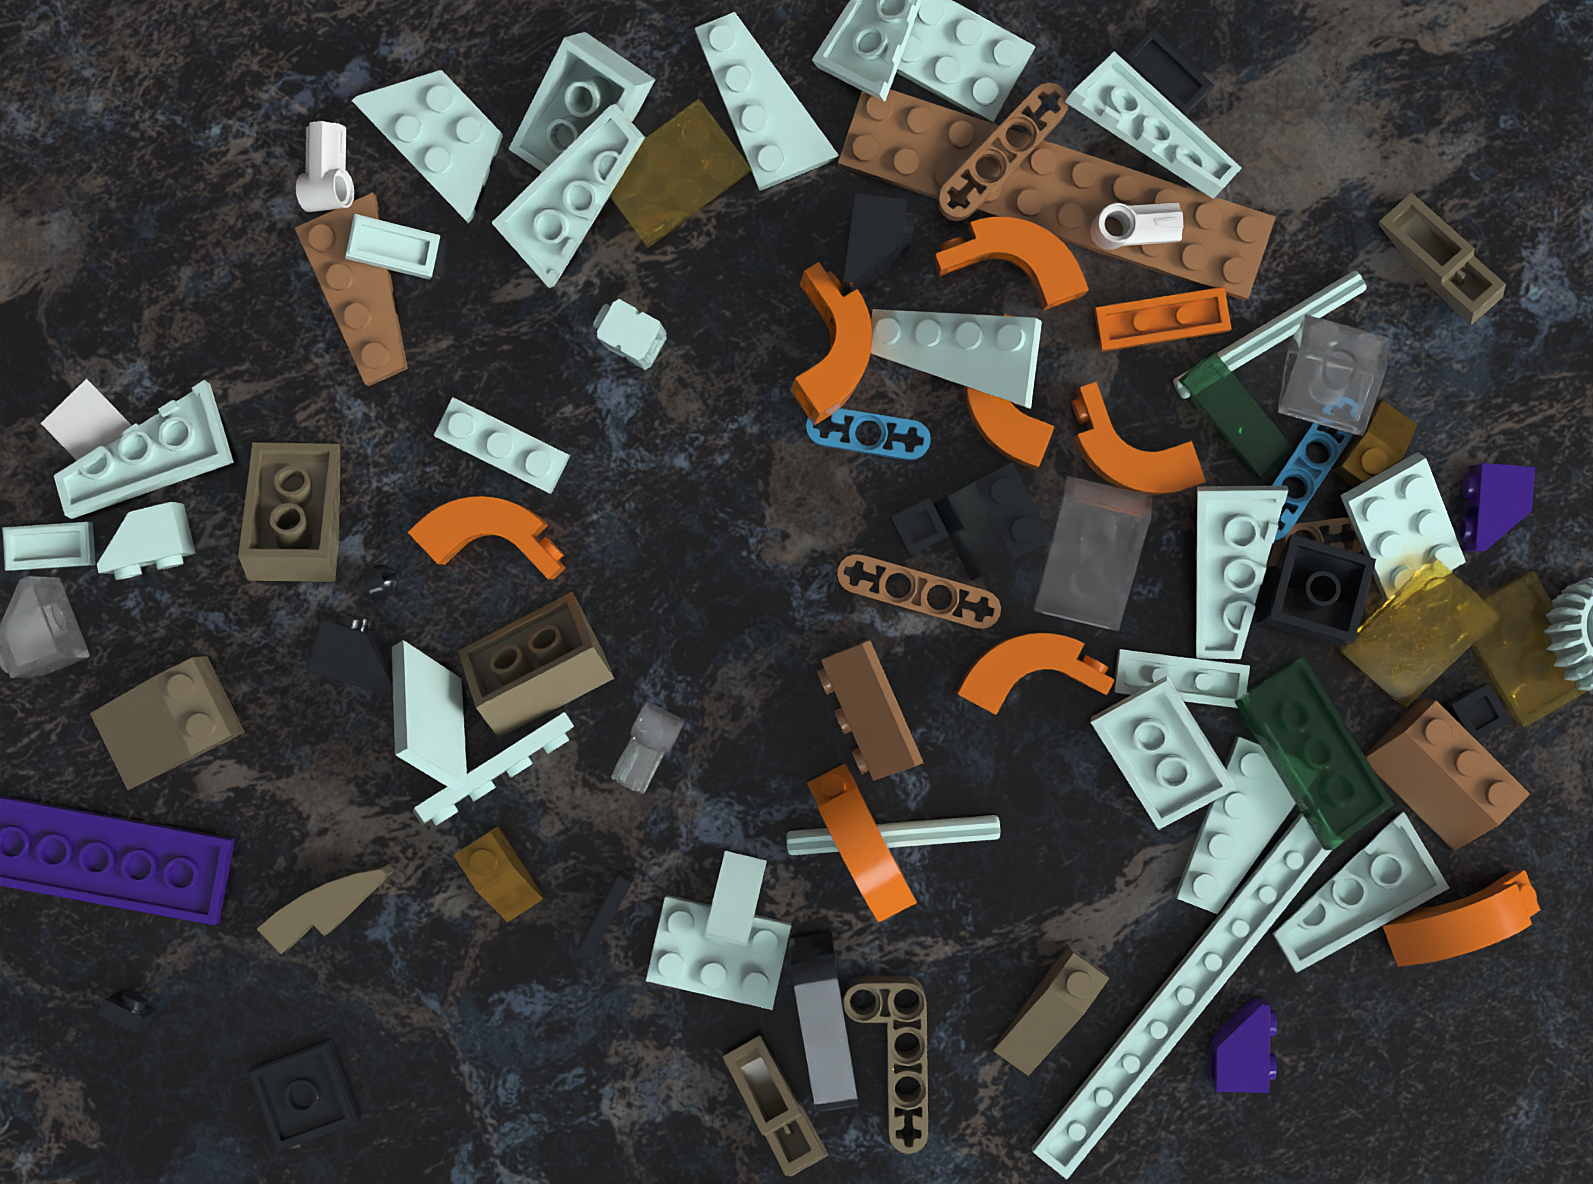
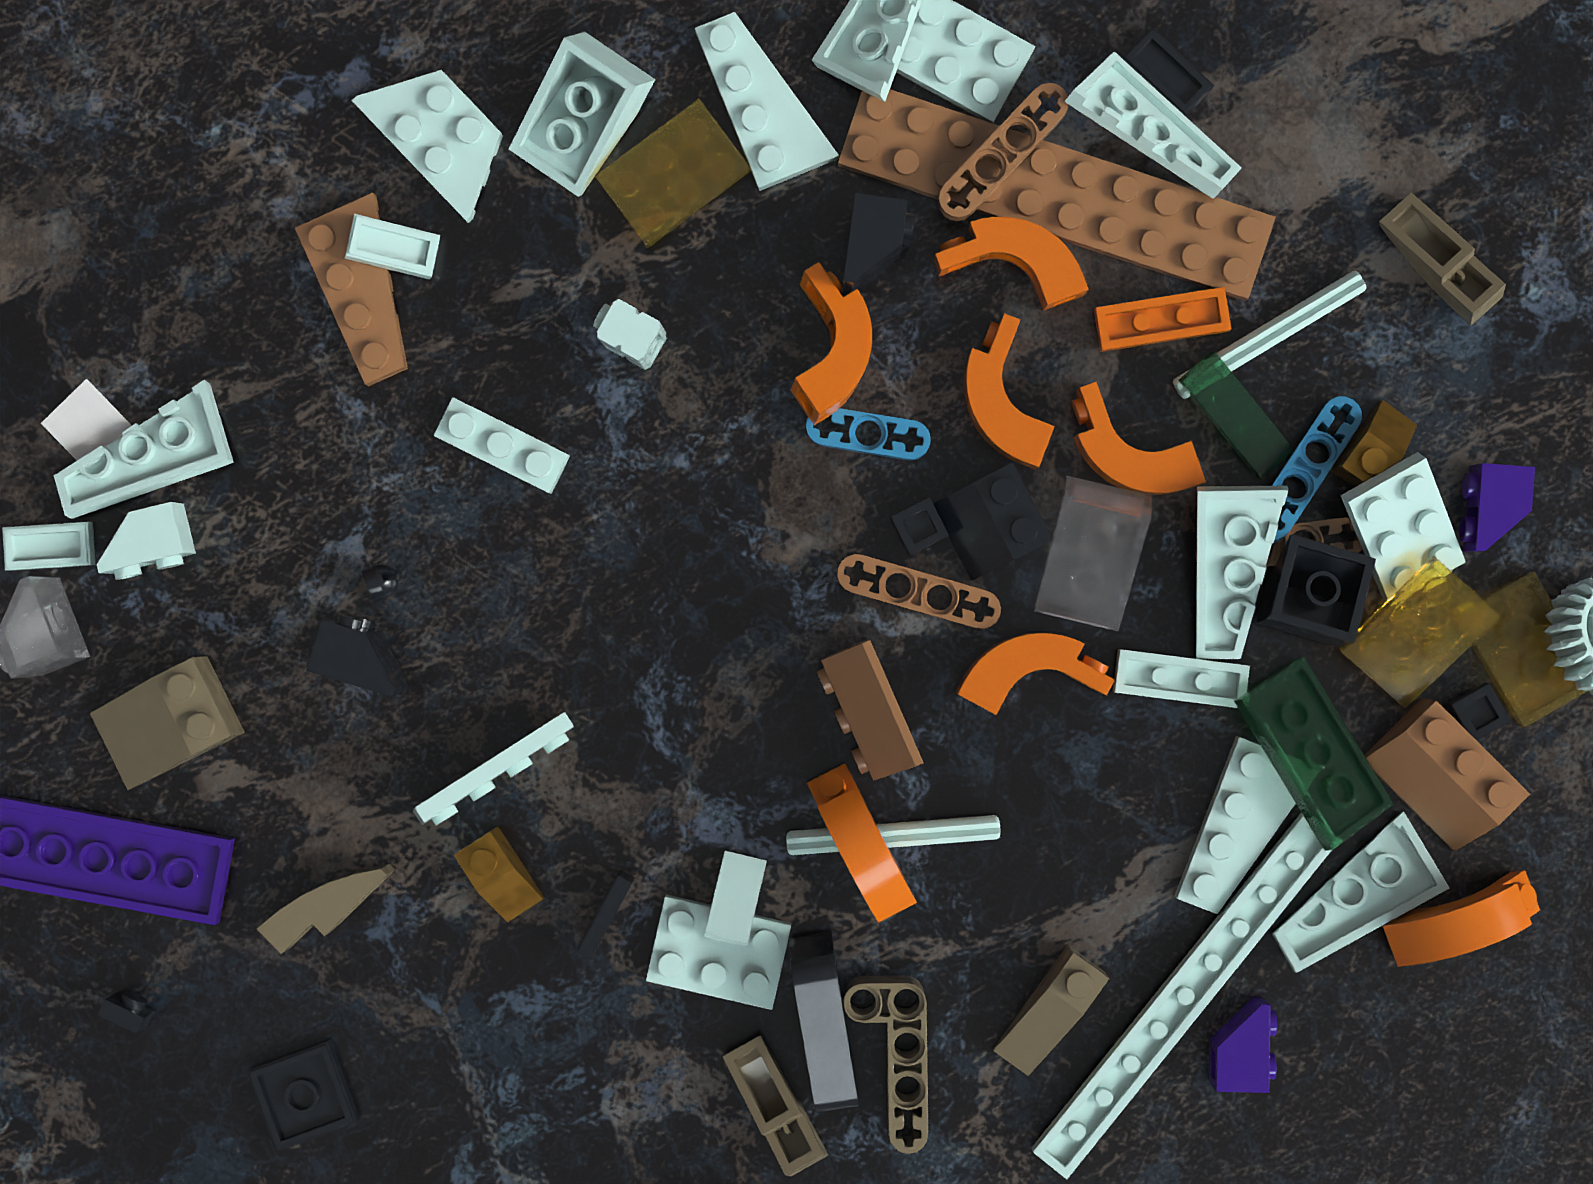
dark tan slope [238,442,340,582] -> none
white piece [296,121,354,212] -> none
light aqua tile [392,640,467,791] -> none
orange arch [408,496,566,580] -> none
dark tan slope [458,592,614,738] -> none
light aqua wing [492,104,645,288] -> none
clear piece [611,701,685,794] -> none
light aqua wing [871,309,1042,409] -> none
white piece [1090,203,1184,250] -> none
light aqua plate [1091,676,1235,830] -> none
clear slope [1278,314,1390,436] -> none

